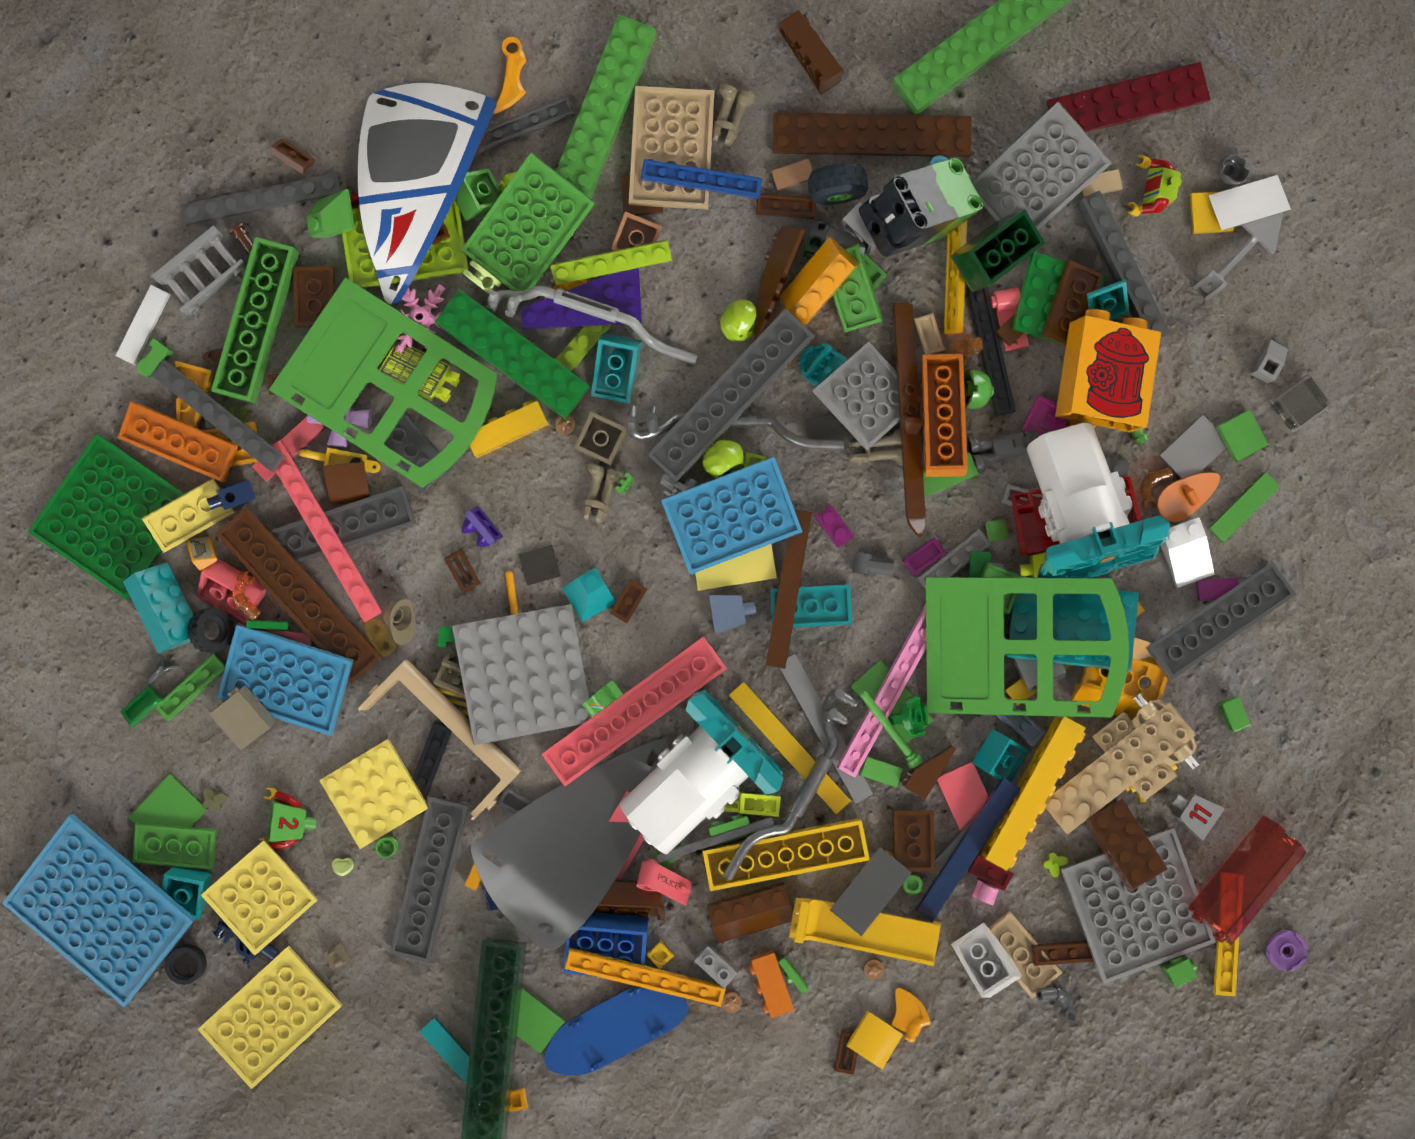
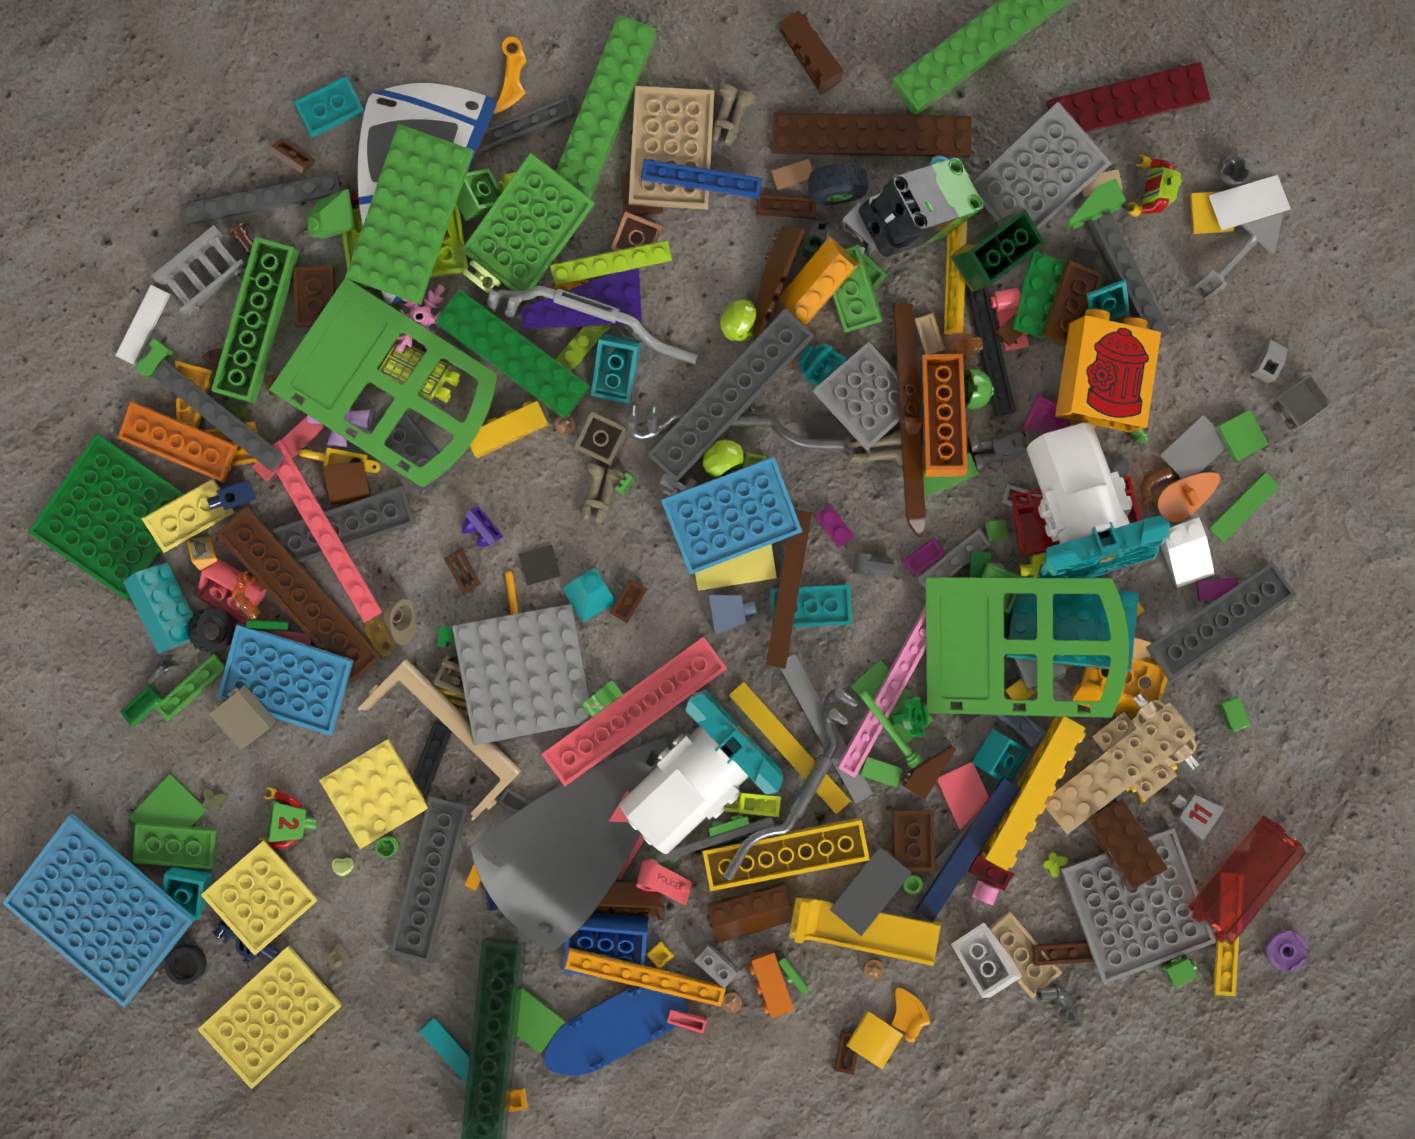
none -> teal tile [293,76,365,138]
none -> bright green plate [345,124,474,305]
none -> coral piece [667,1010,707,1033]
none -> bright green slope [1065,178,1126,229]

